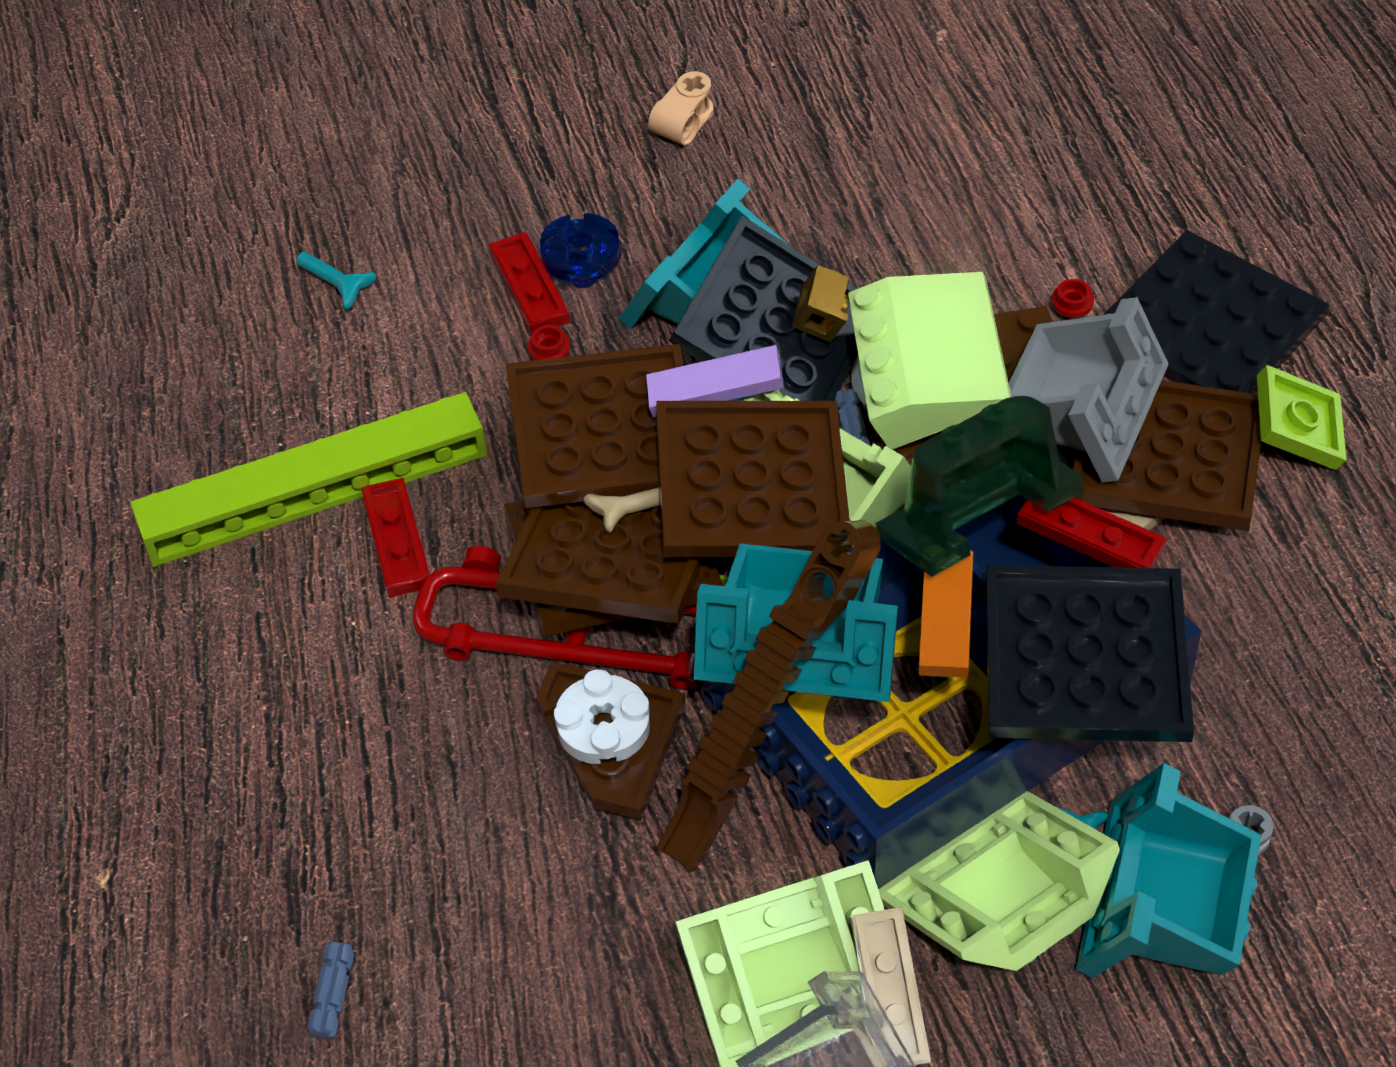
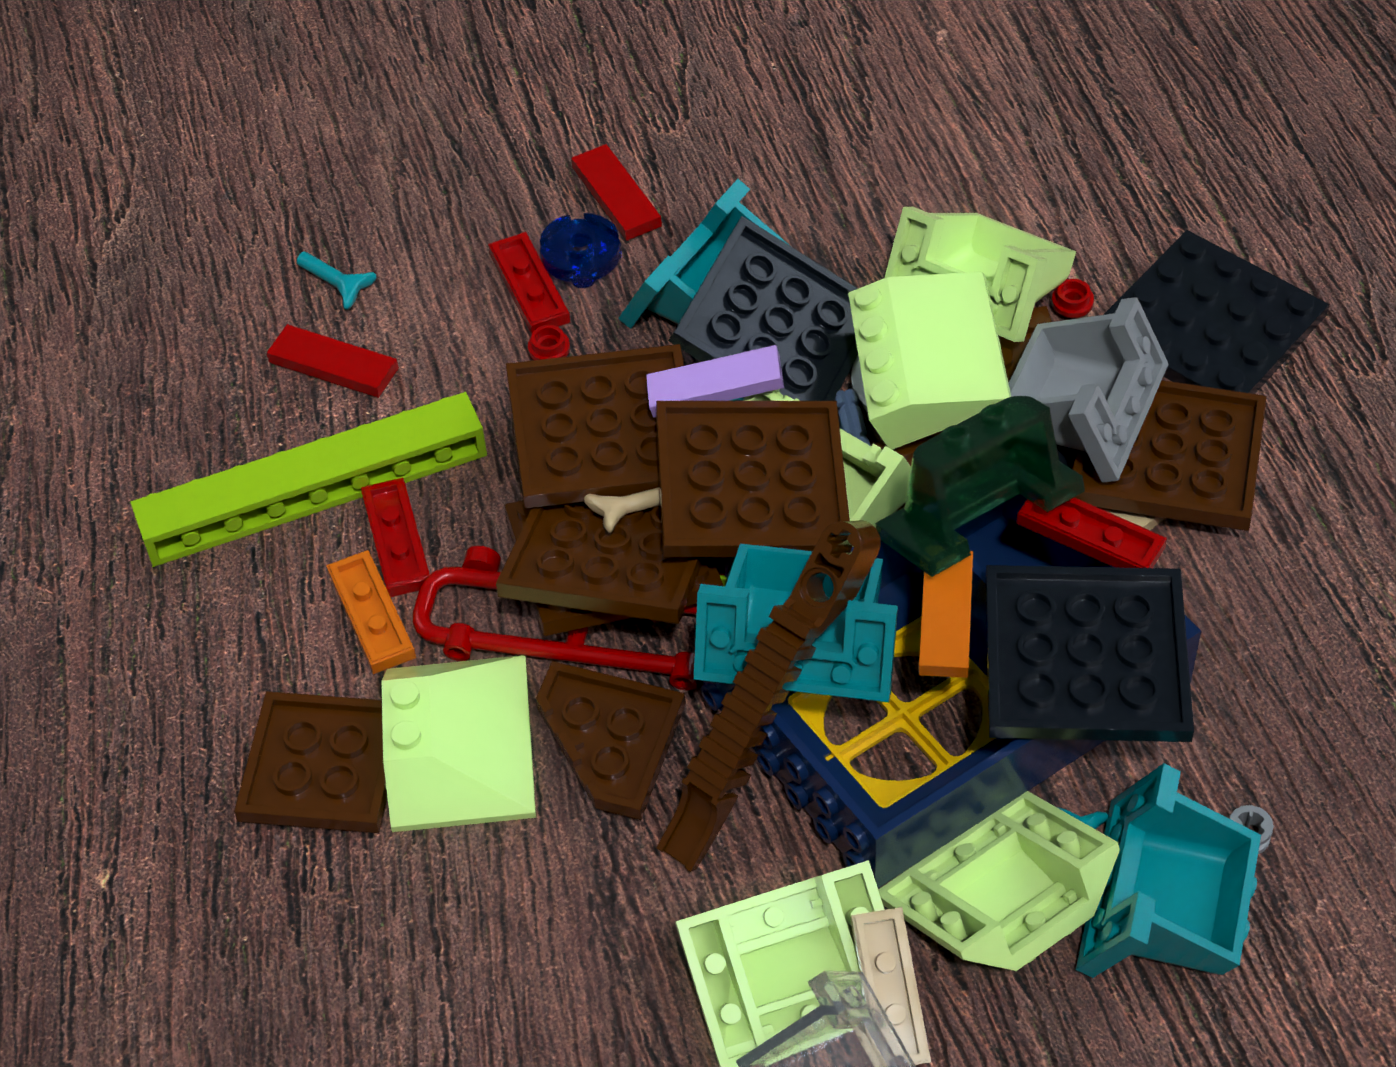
sand blue axle [307,941,354,1040] -> none
white plate [554,670,650,764] -> none
light nougat piece [648,71,714,146] -> none
pearl gold brick [792,265,849,342] -> none
lime plate [1257,365,1347,470] -> none
none -> reddish brown plate [234,691,387,833]
none -> red tile [267,324,399,398]
none -> orange tile [326,550,416,674]
none -> yellowish green slope [382,655,536,832]
none -> red tile [571,144,662,241]
none -> yellowish green windscreen [884,207,1076,342]

